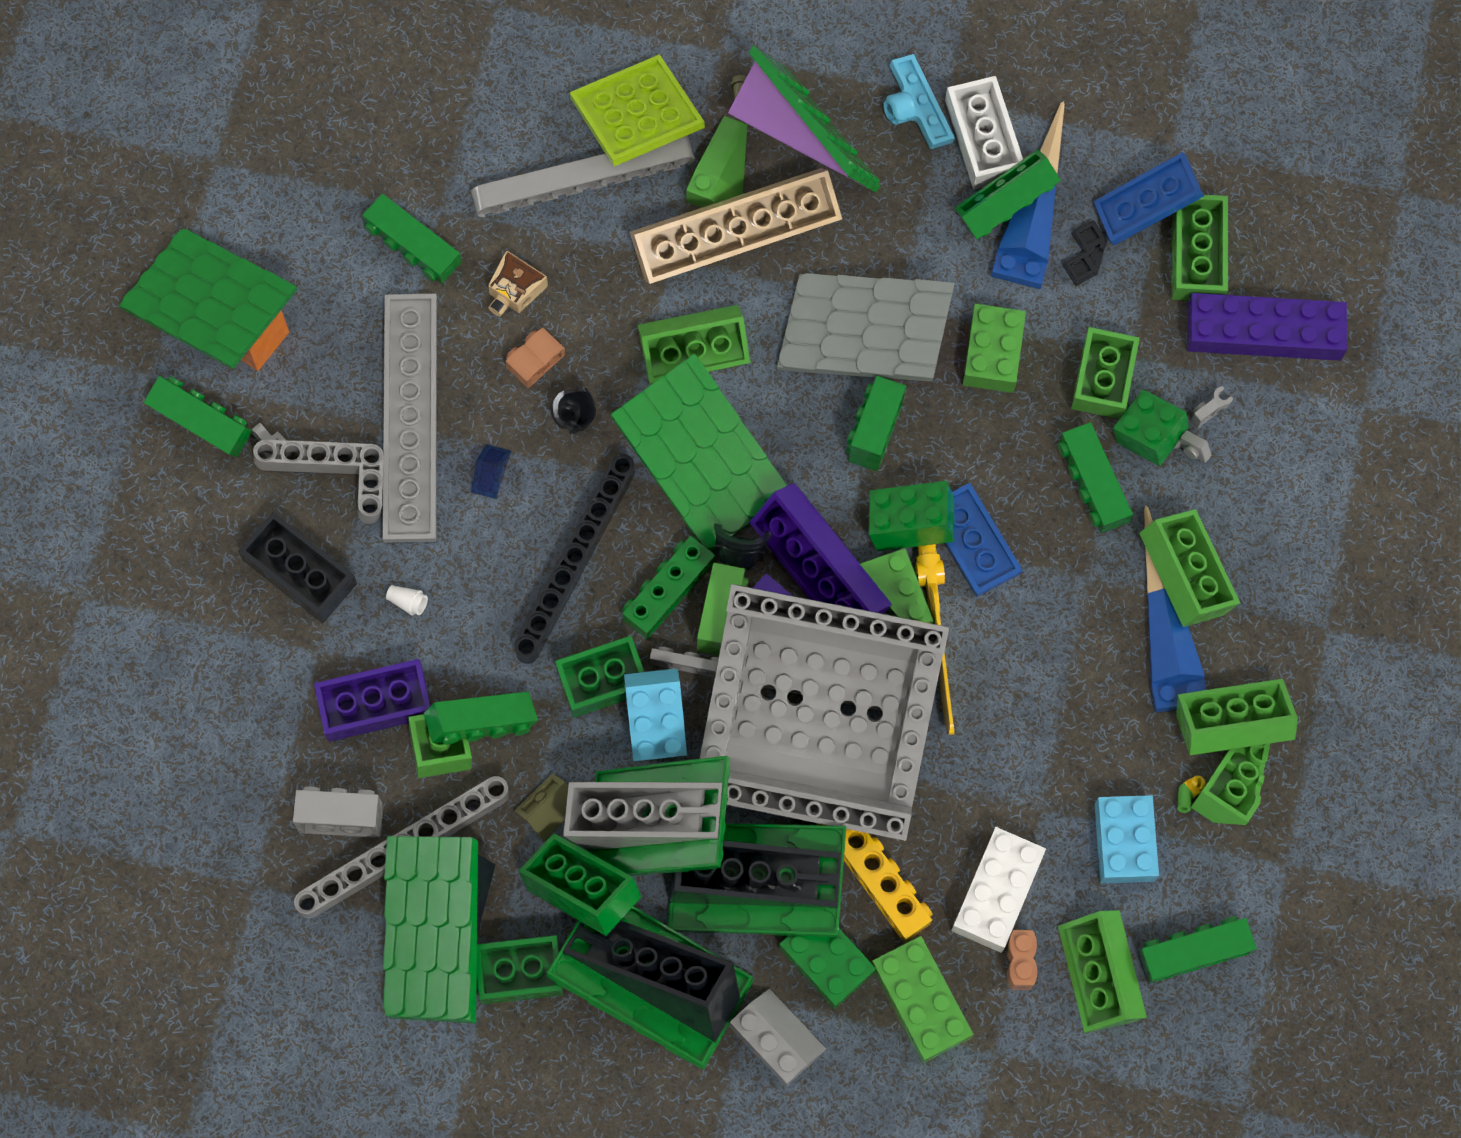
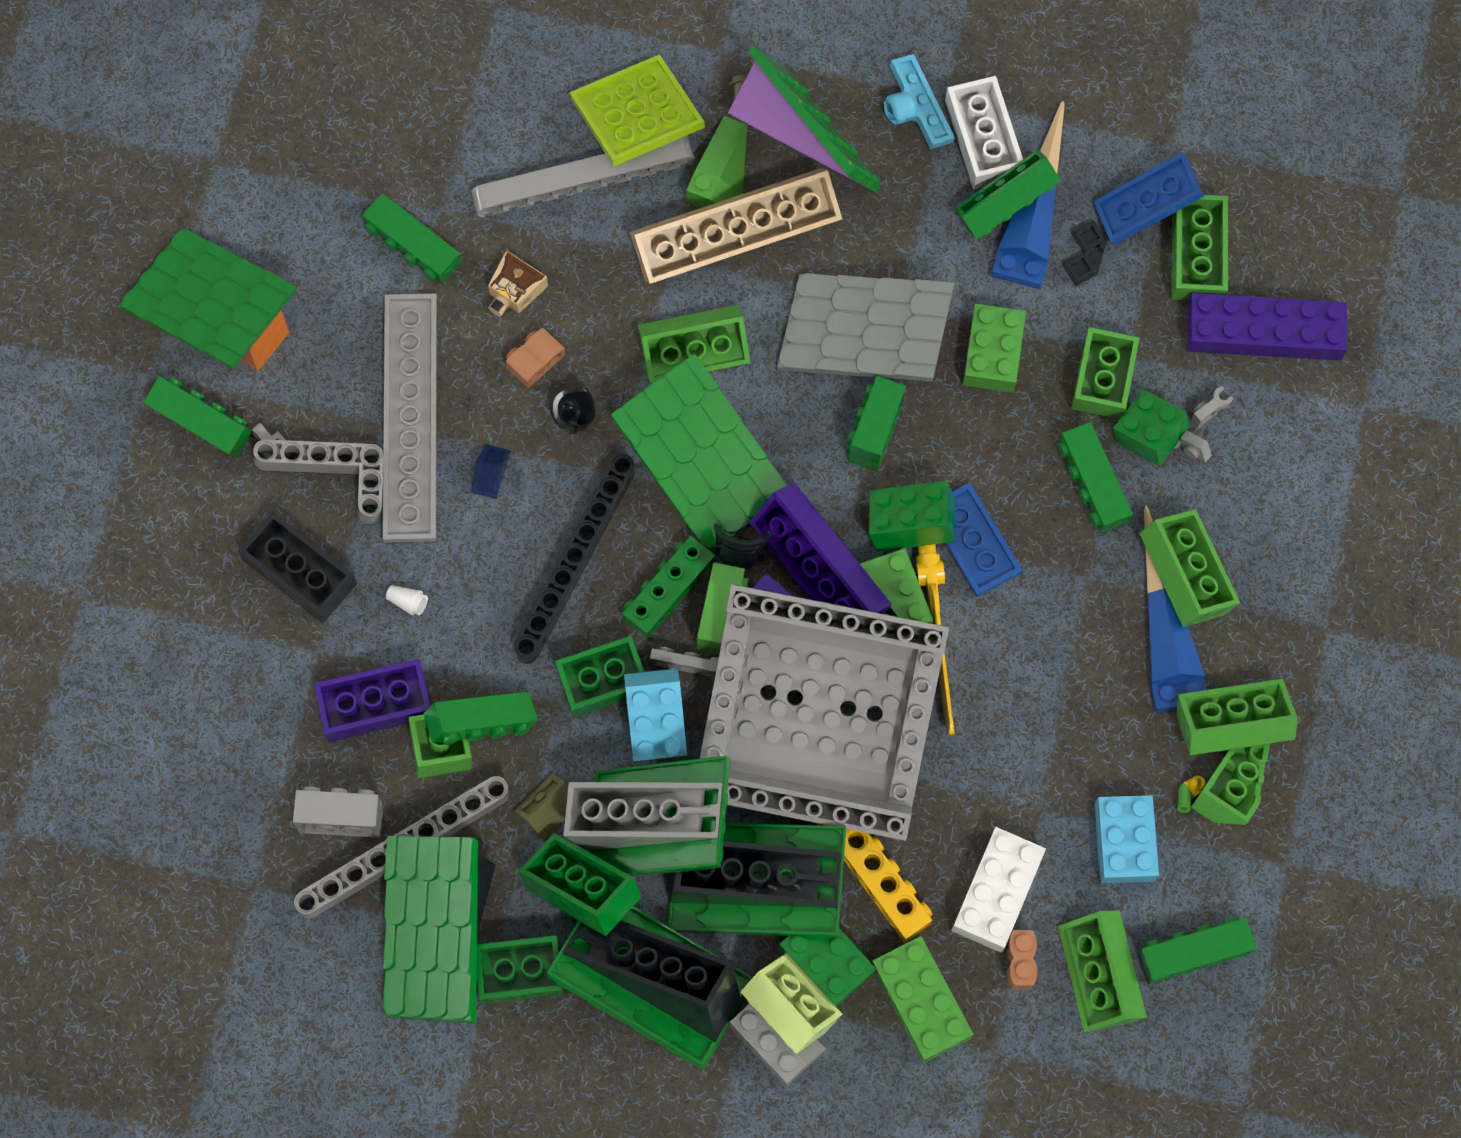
none -> yellowish green brick [741,953,843,1054]

